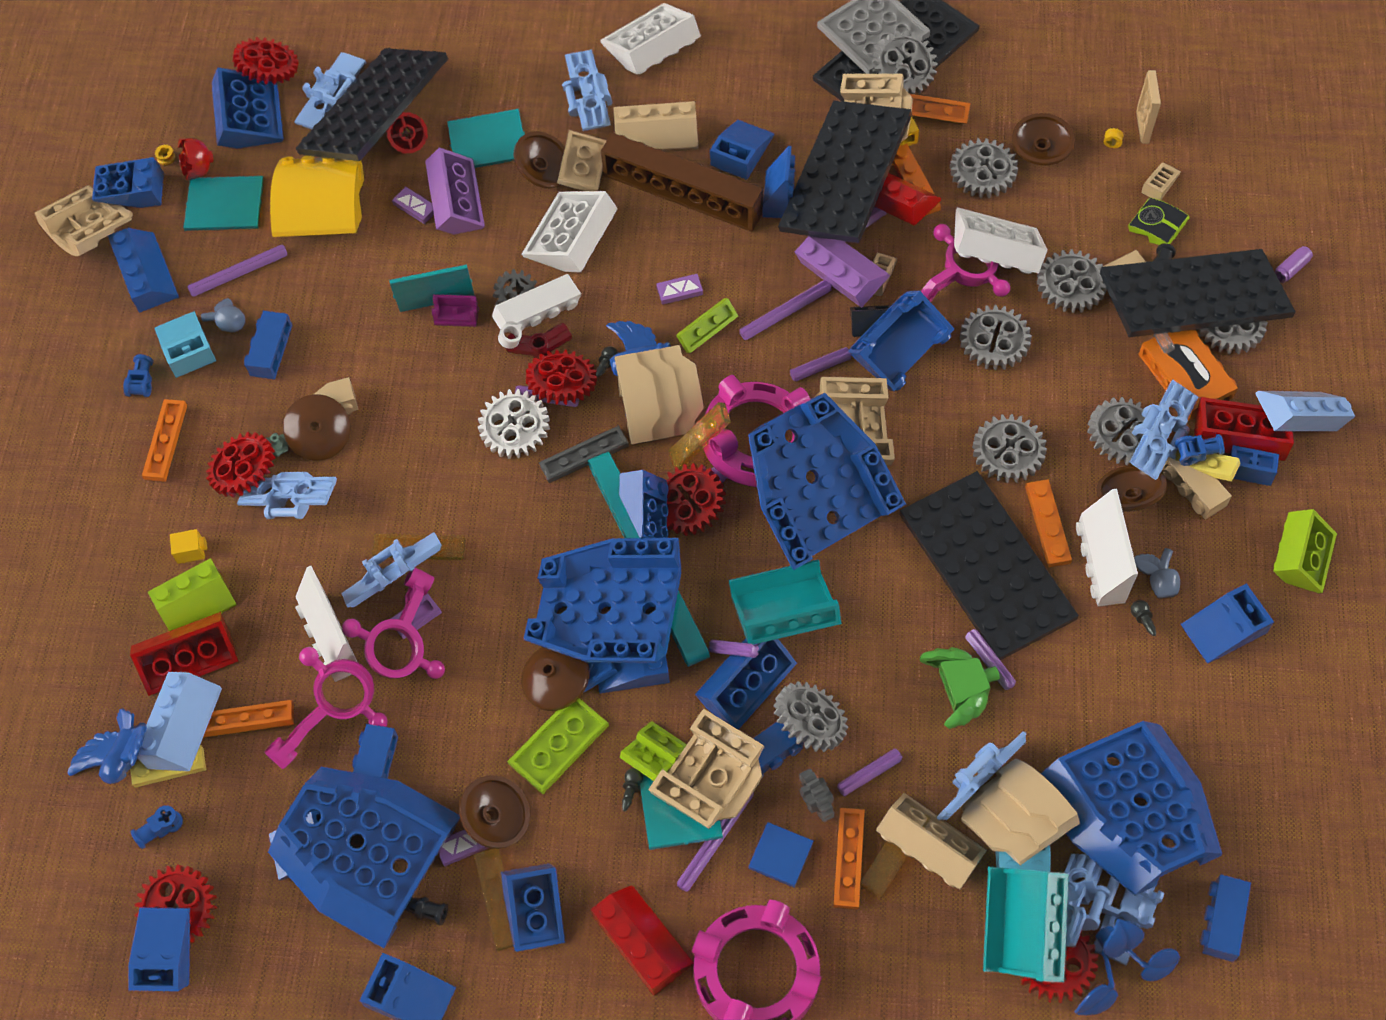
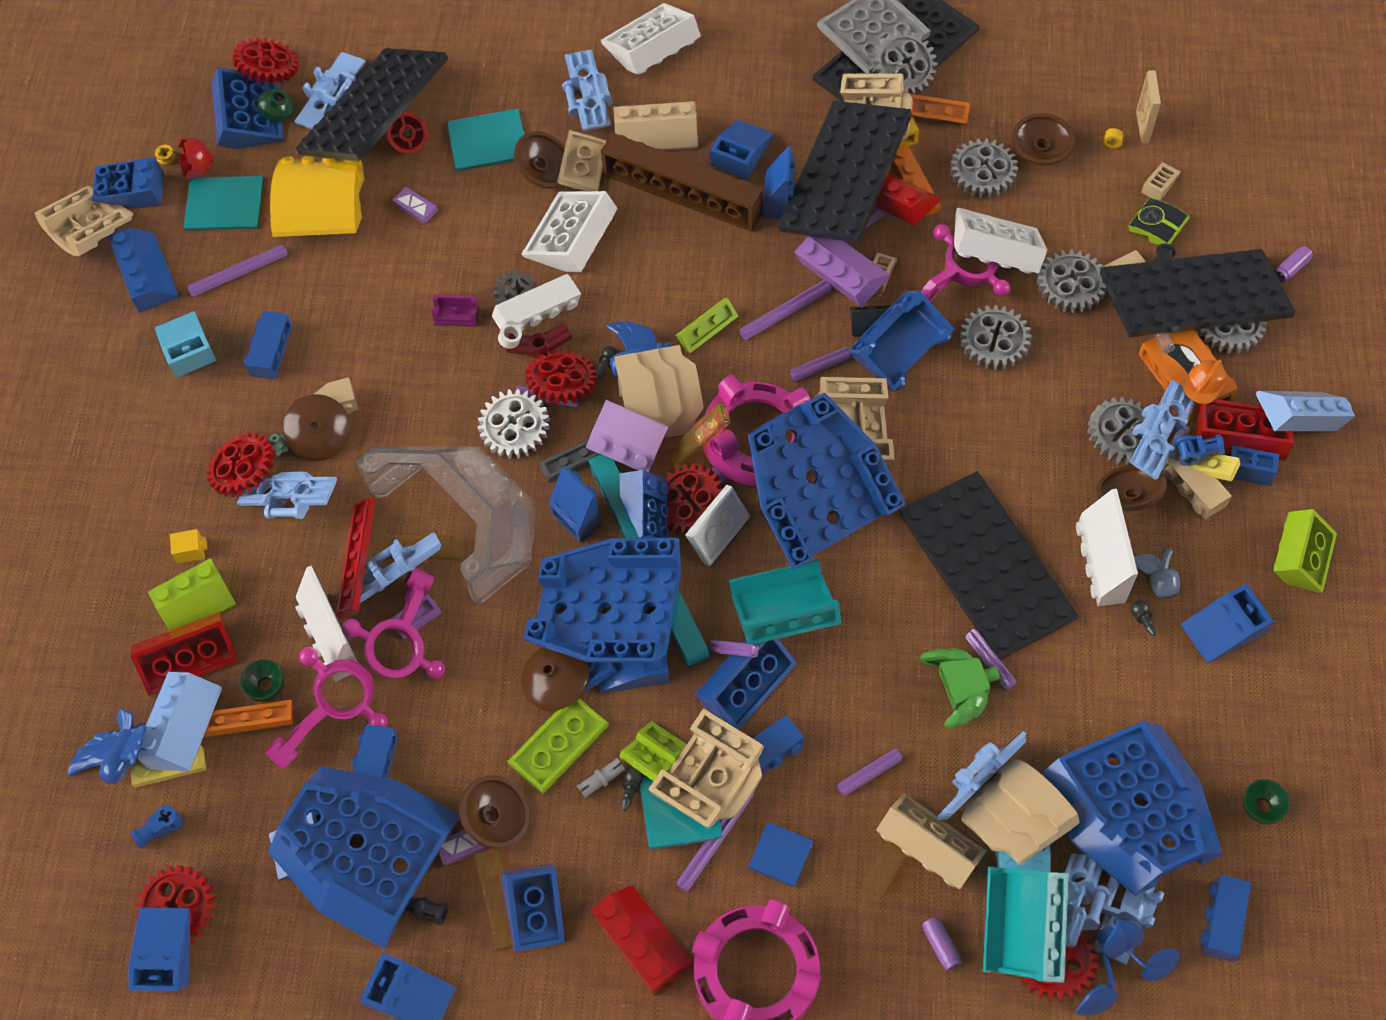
blue connector [123,354,154,397] -> none
orange plate [142,399,187,482] -> none
sand blue piece [201,298,246,332] -> none
teal piece [389,264,475,312] -> none
medium lavender slope [425,148,485,234] -> none
medium lavender tile [656,274,703,305] -> none
light grey gear [773,681,848,752] -> none
dark grey gear [799,769,835,822] -> none
orange plate [833,808,865,910] -> none
light grey gear [972,414,1047,483] -> none
orange plate [1025,479,1072,568] -> none
none -> dark green piece [240,659,284,702]
none -> dark green piece [257,89,294,122]
none -> red tile [336,497,376,620]
none -> clear windscreen [355,444,537,606]
none -> blue slope [549,466,601,543]
none -> light grey pin [576,758,625,798]
none -> lavender slope [586,400,668,472]
none -> white tile [685,485,751,566]
none -> medium lavender piece [922,917,962,971]
none -> orange piece [1183,359,1226,404]
none -> dark green piece [1243,779,1290,825]

